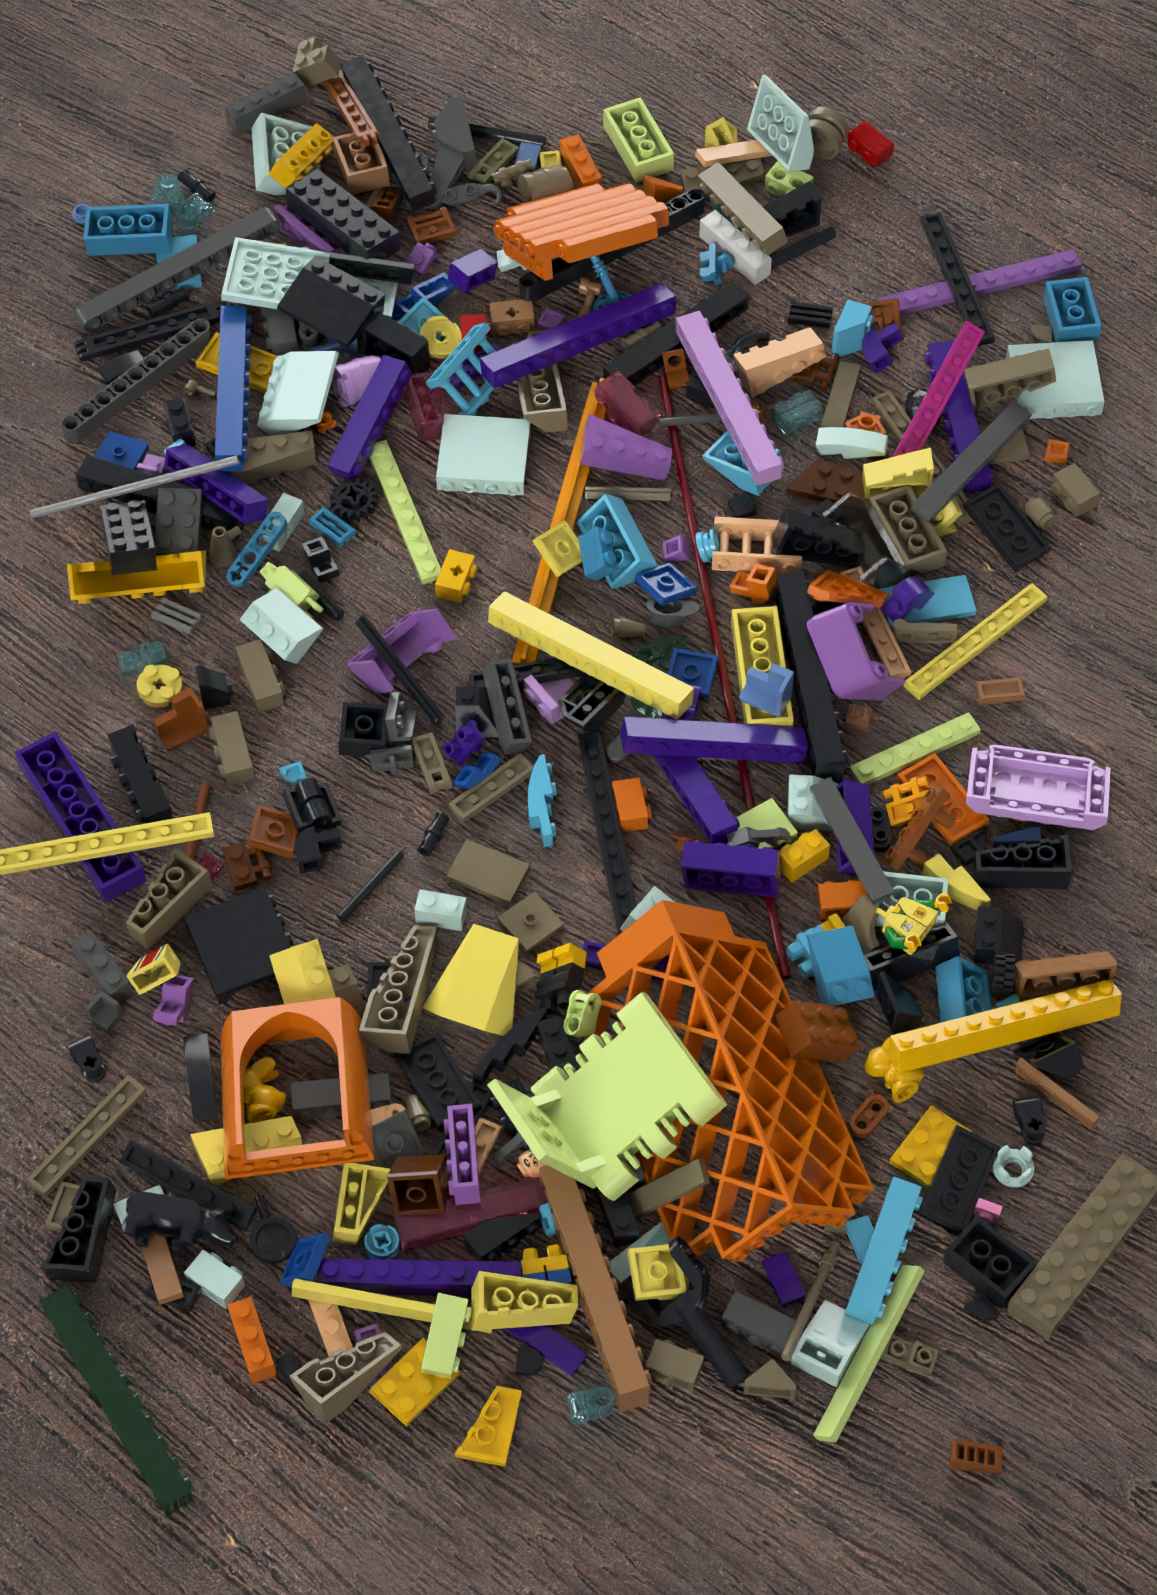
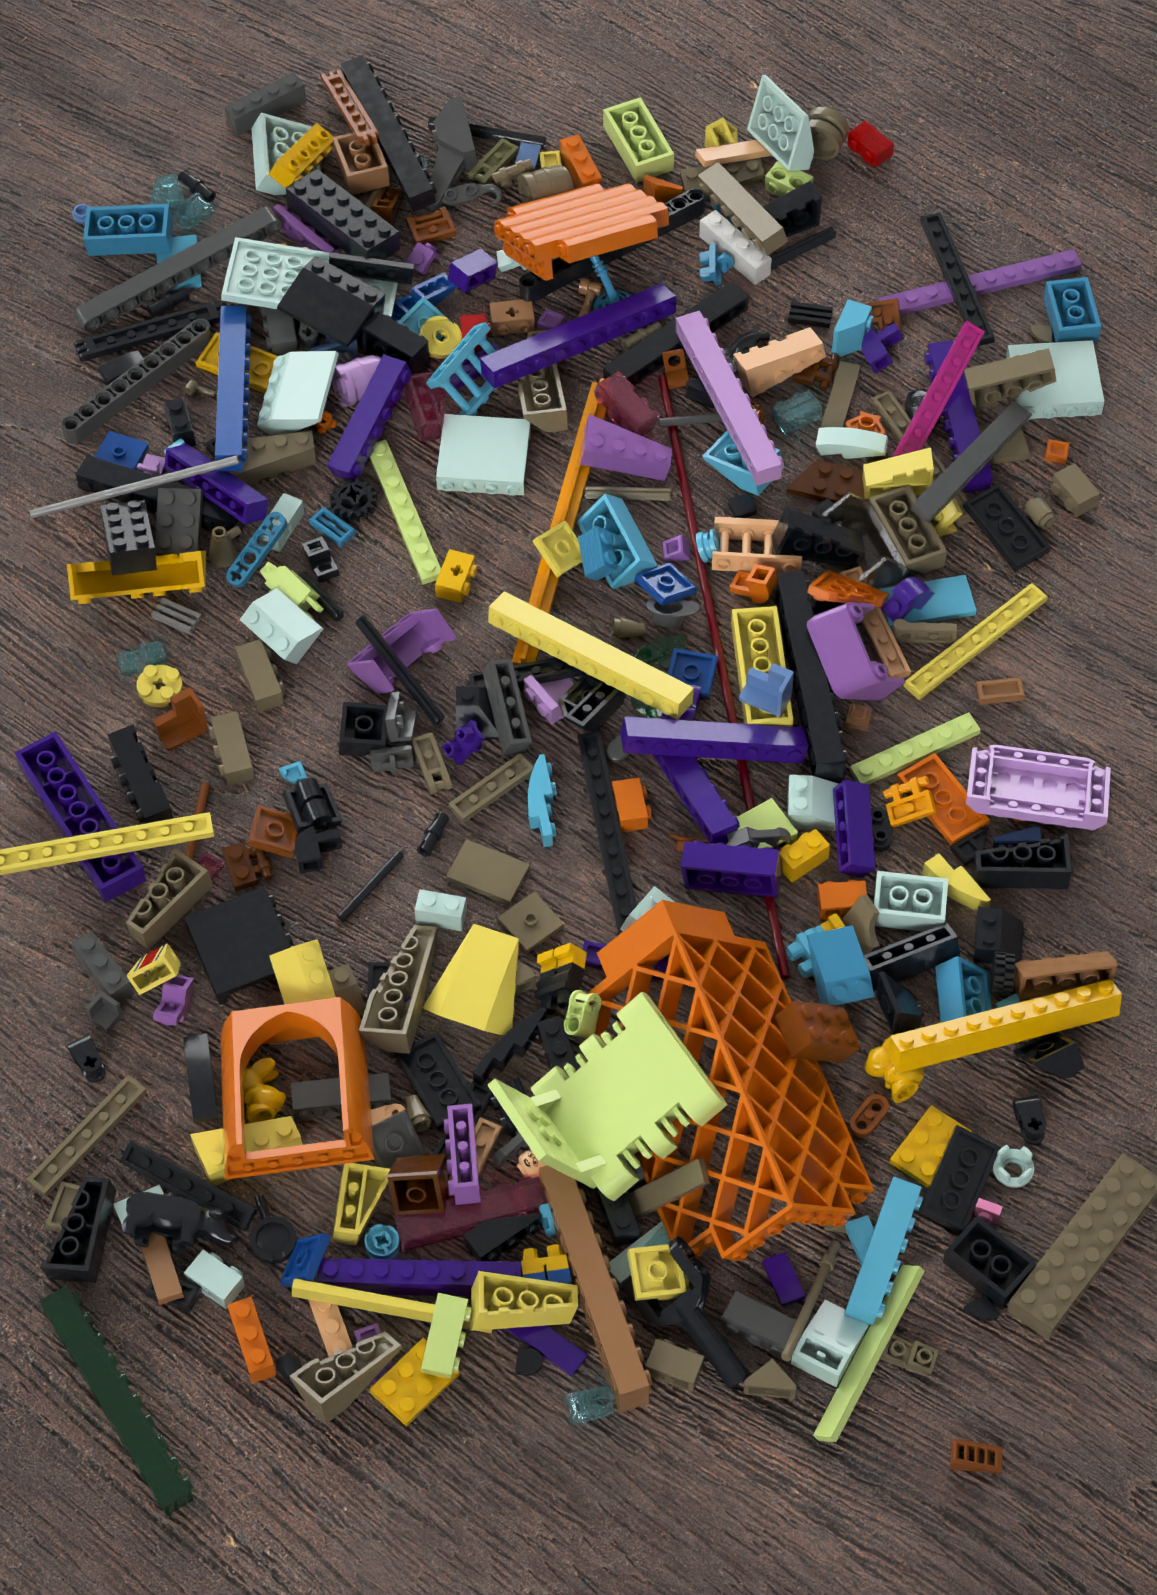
black slope [196,666,233,710] -> none
dark tan brick [292,37,342,88] -> none
blue slope [452,752,501,789] -> none
yellow wing [455,1386,522,1467] -> none
dark grey tile [810,777,894,904] -> none
torso [876,893,952,955] -> none
dark orange plate [883,785,956,872] -> none
medium nougat tile [1015,1057,1099,1131] -> none

